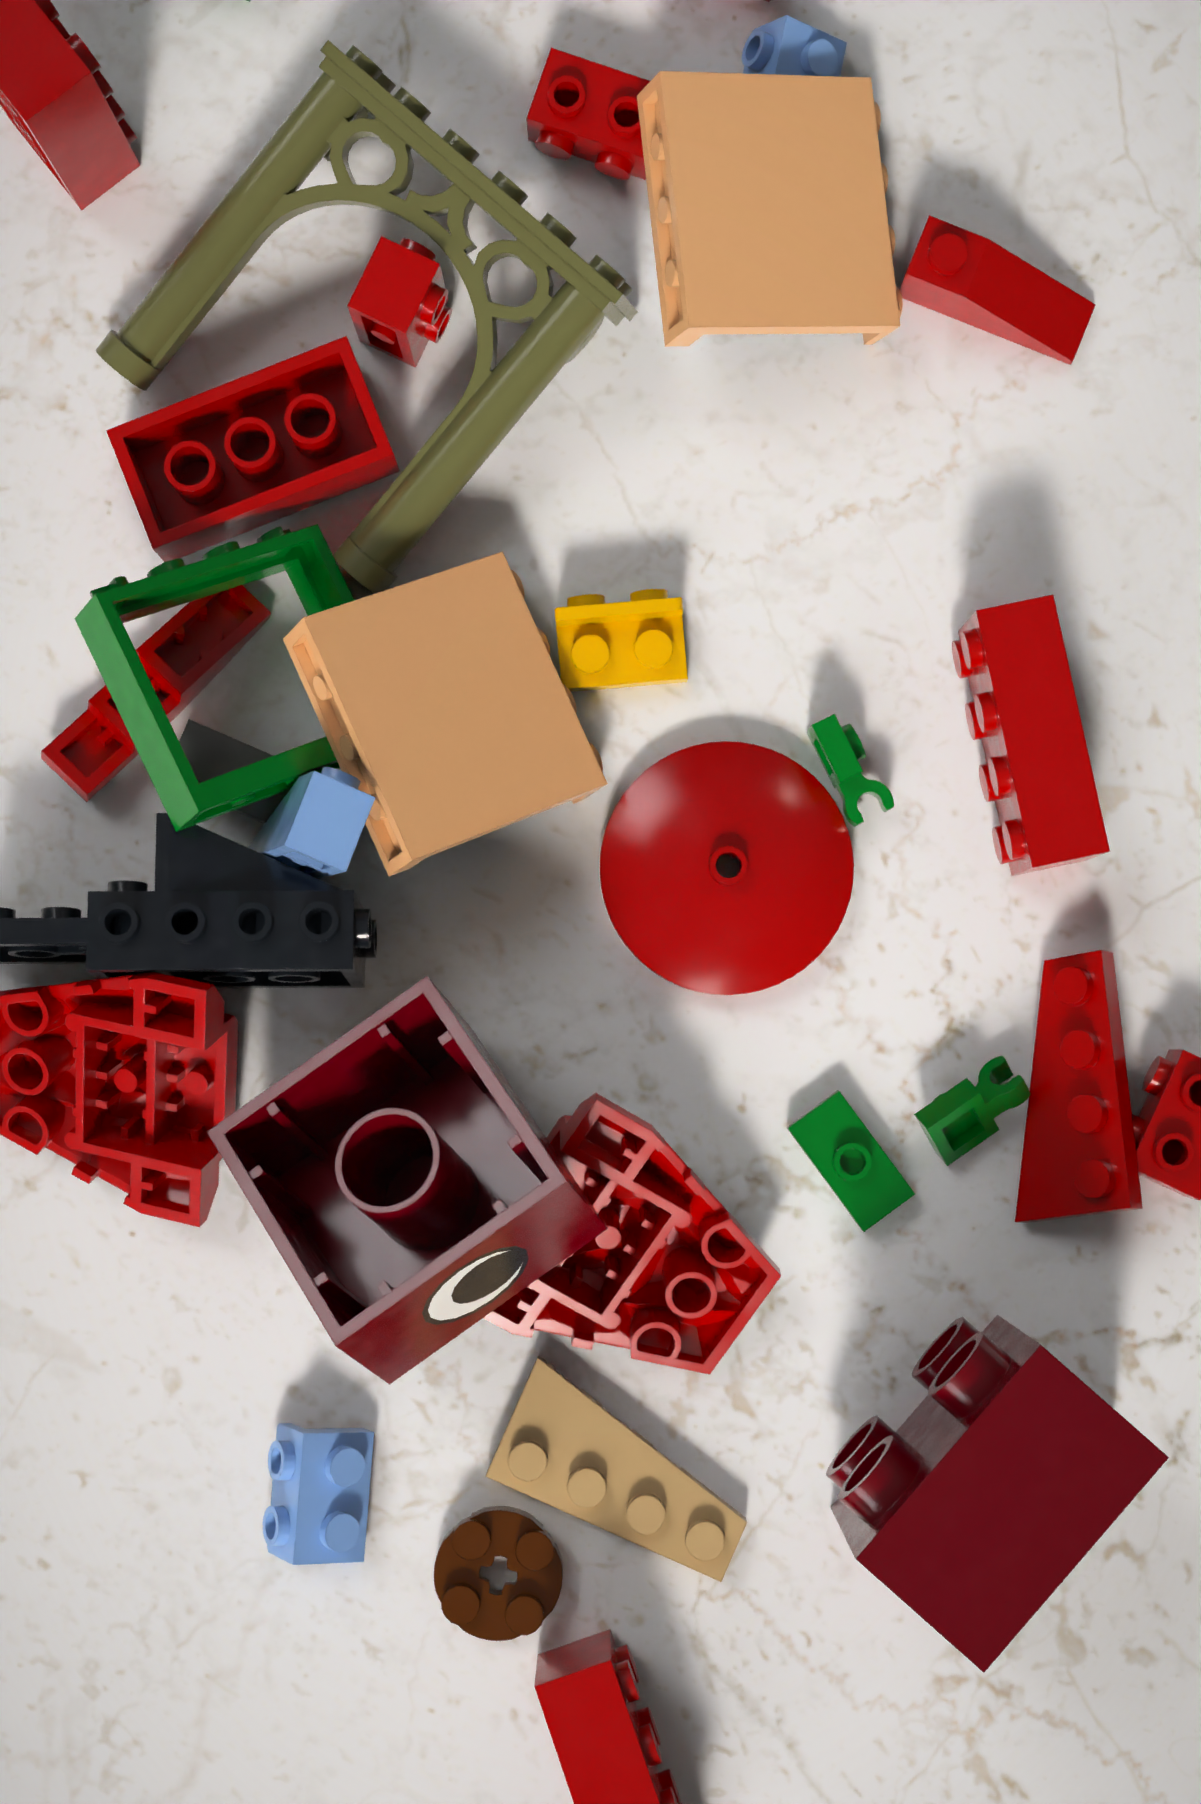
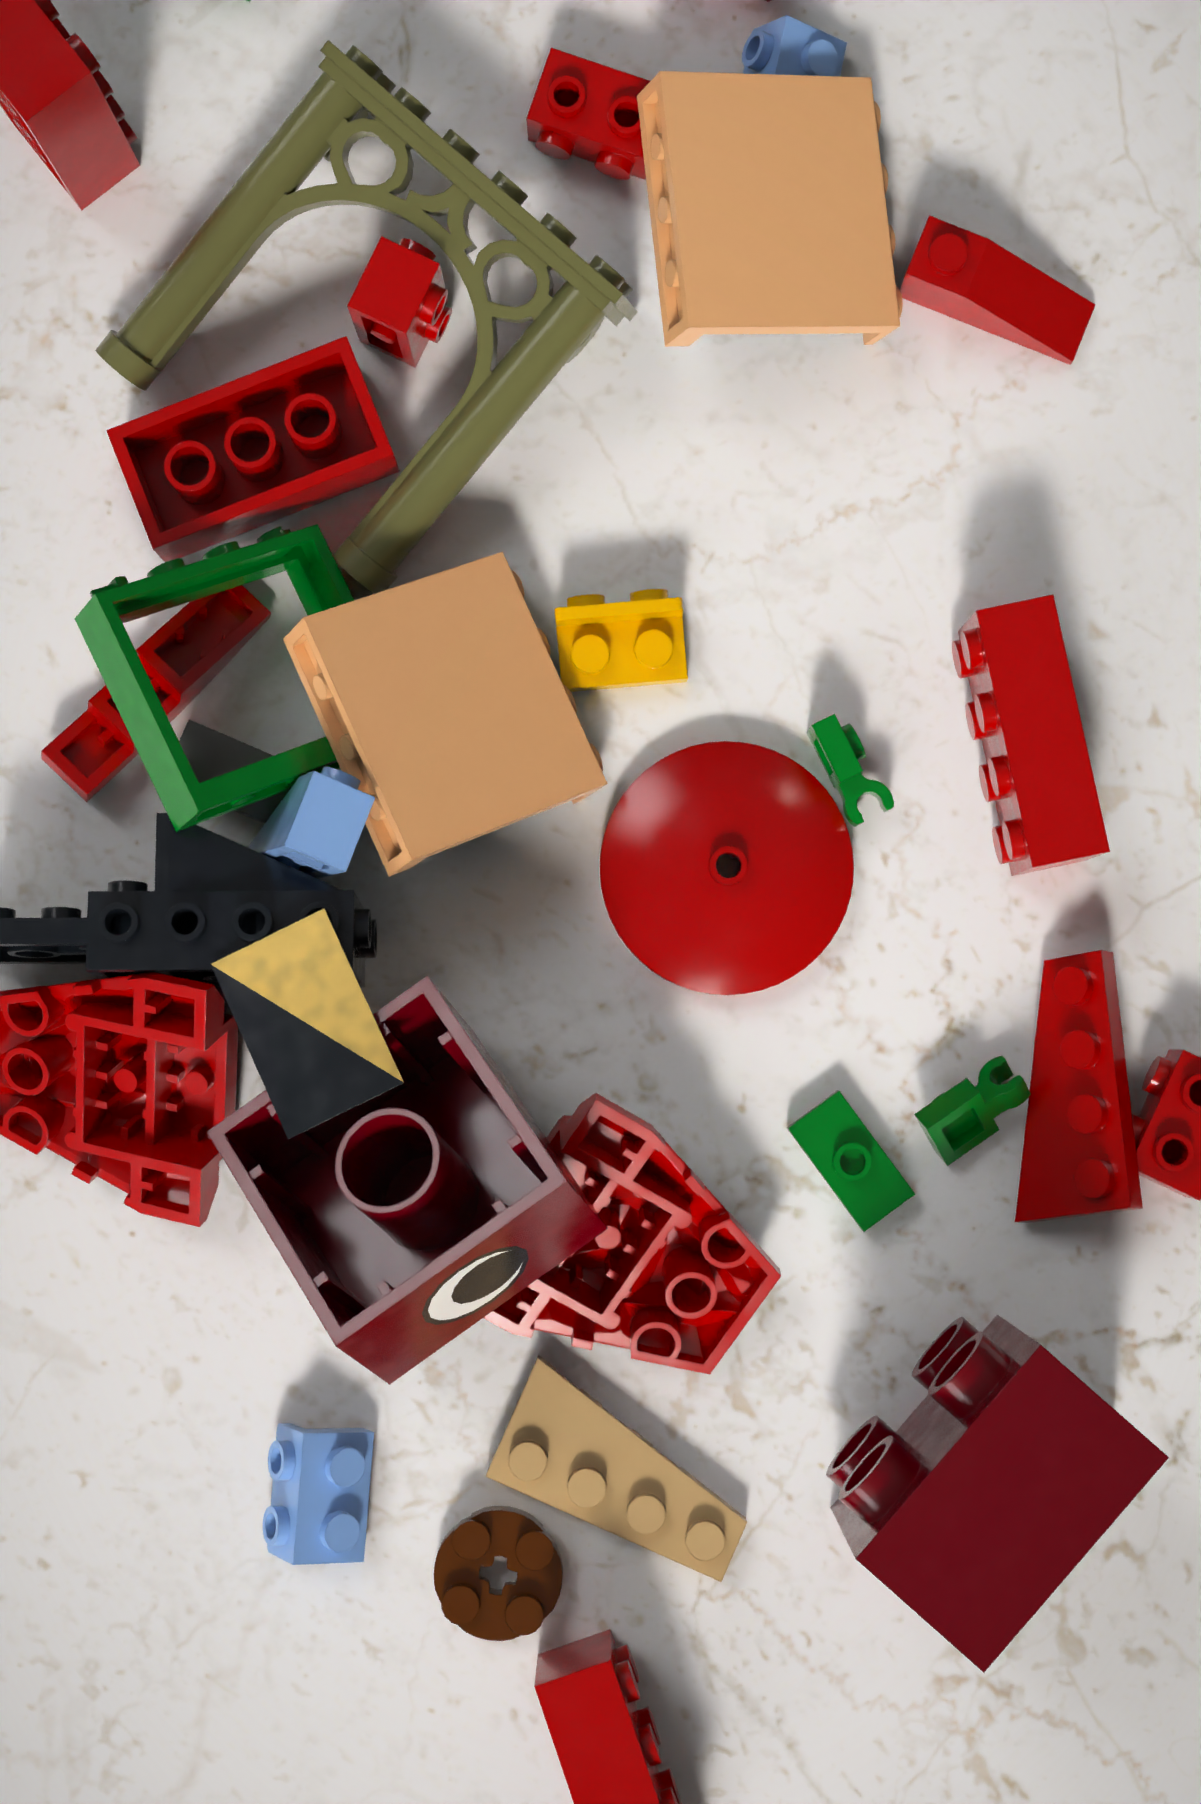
none -> sticker [210,909,404,1139]

